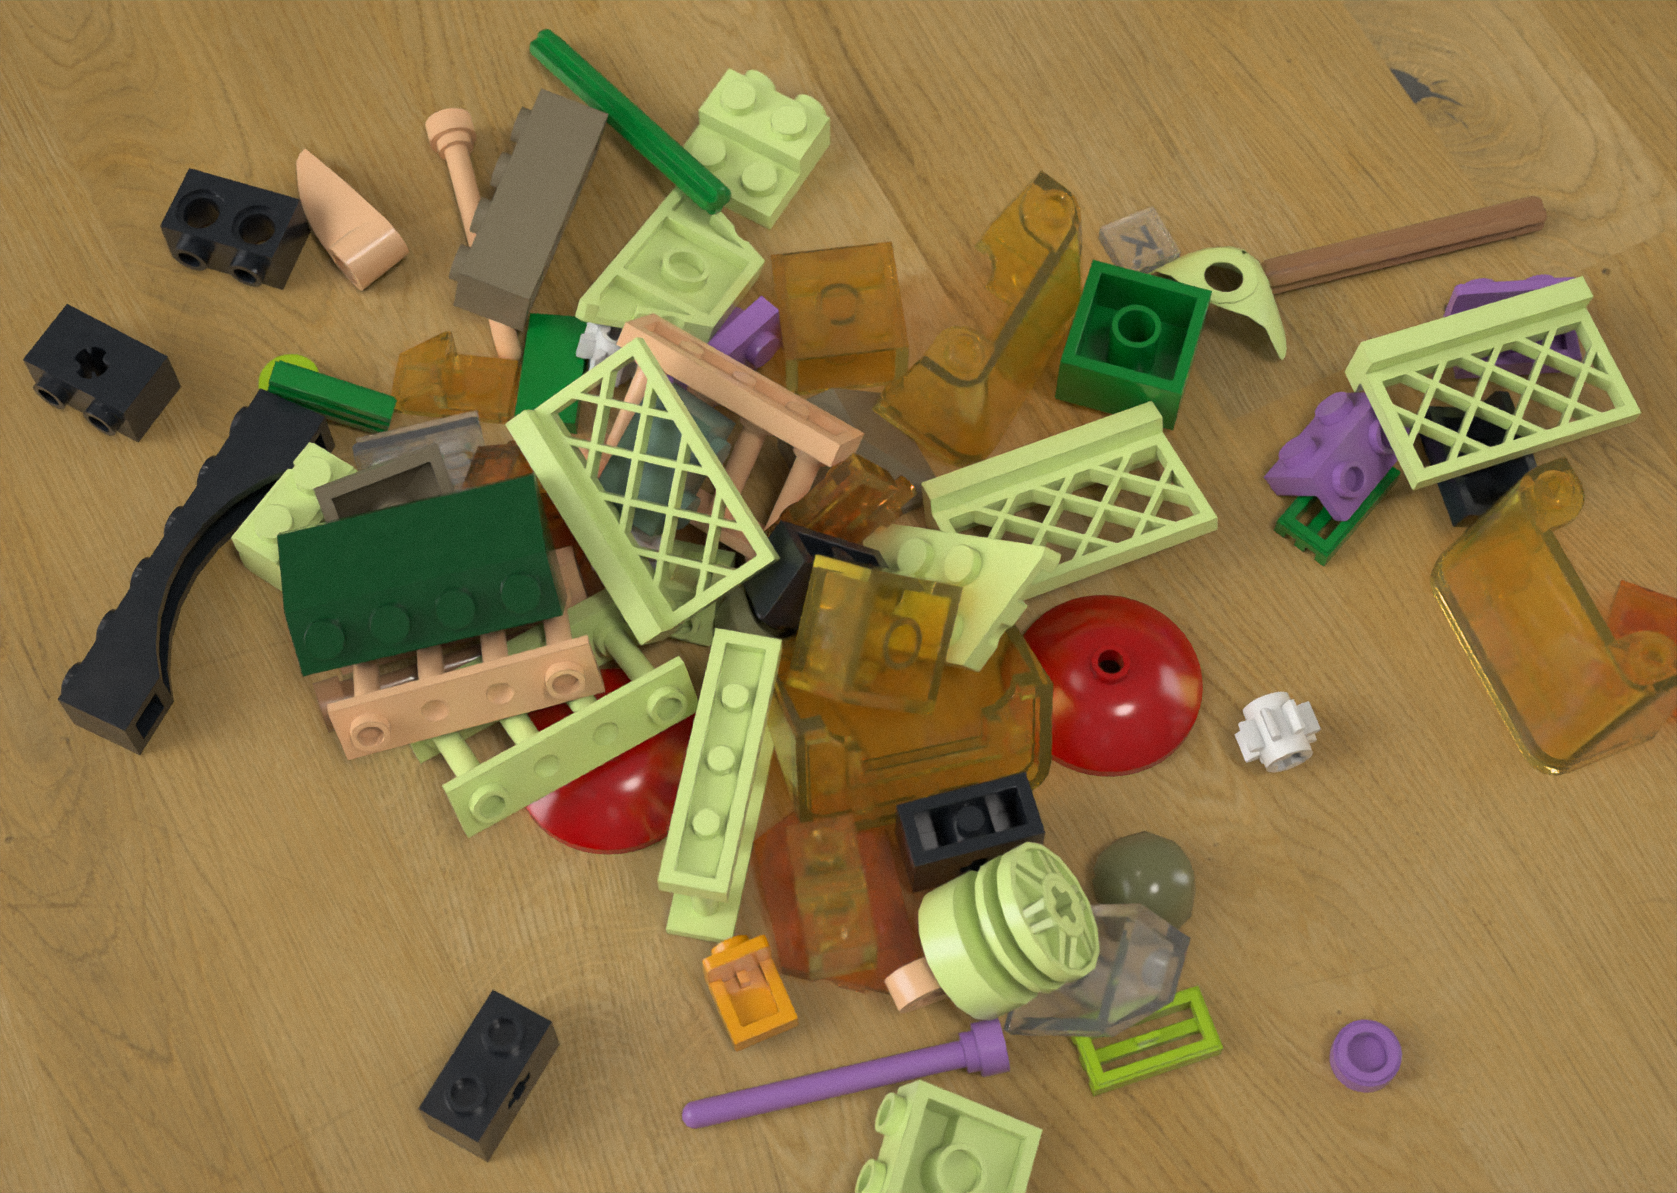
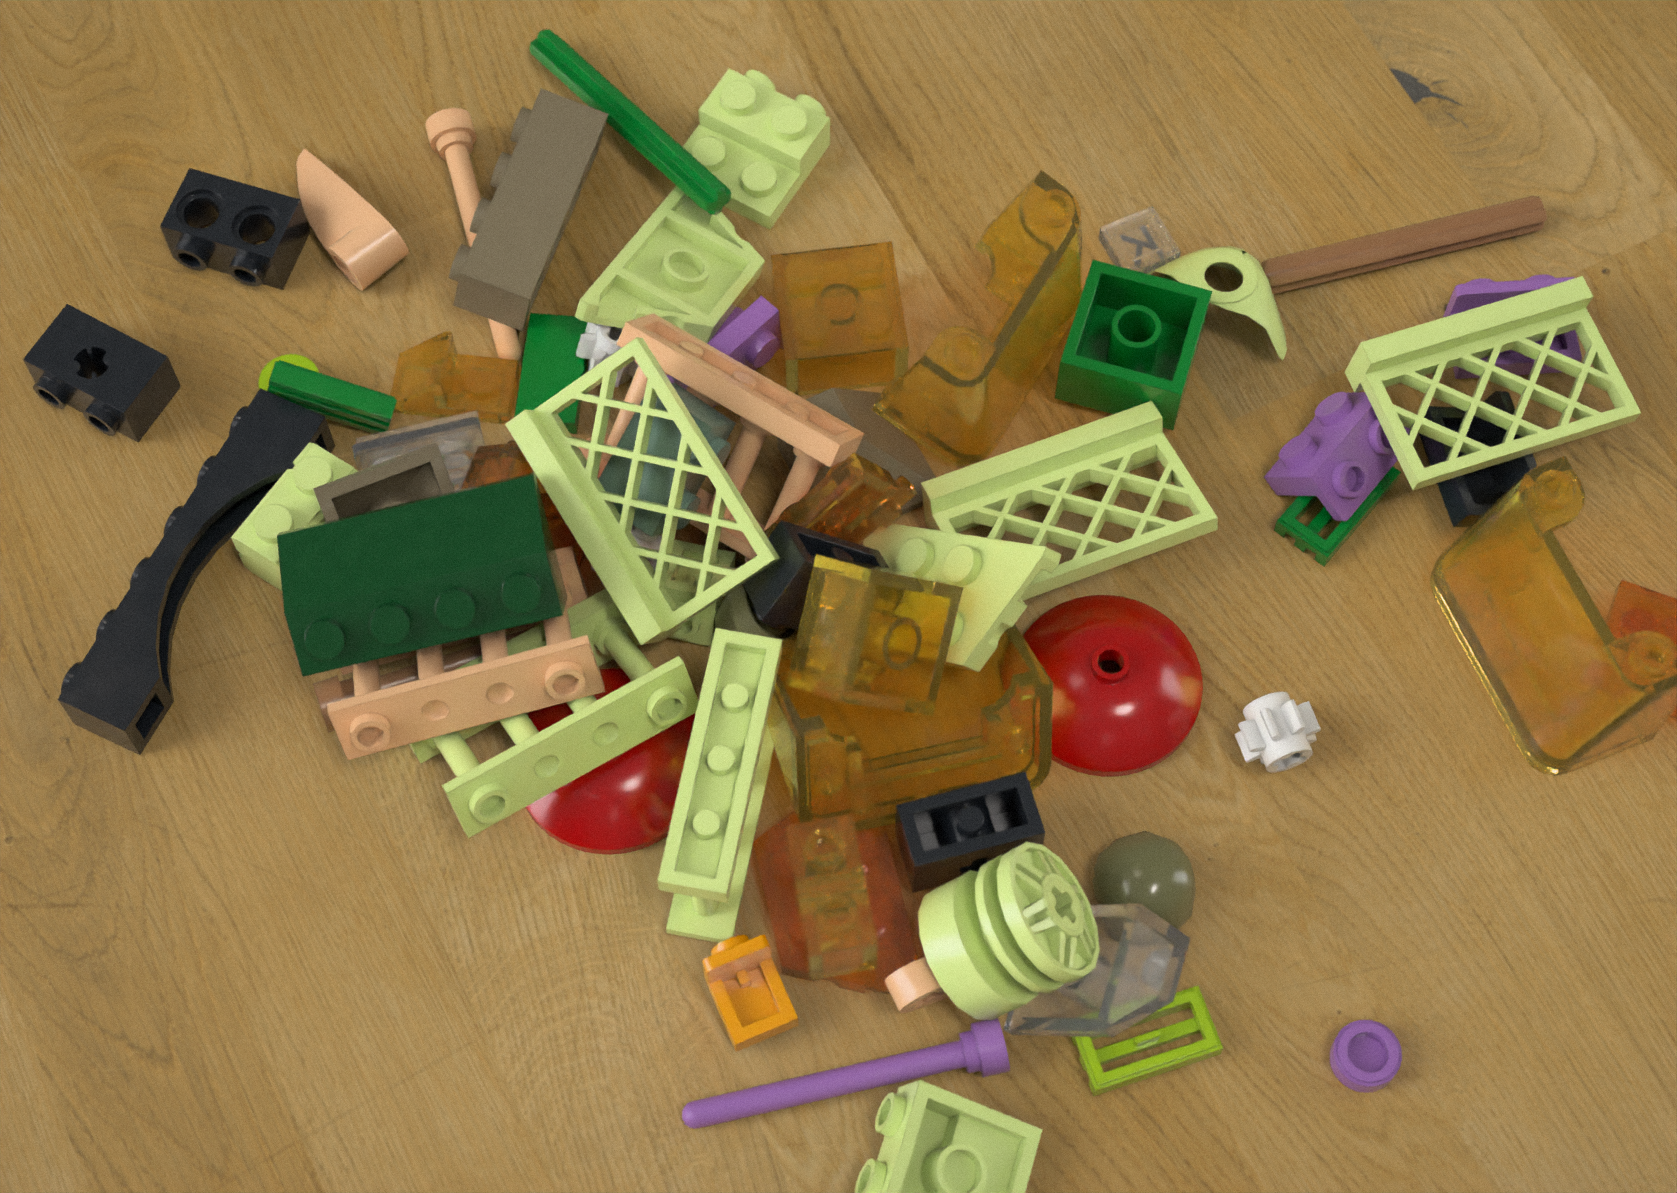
black brick [418,989,560,1162] -> none

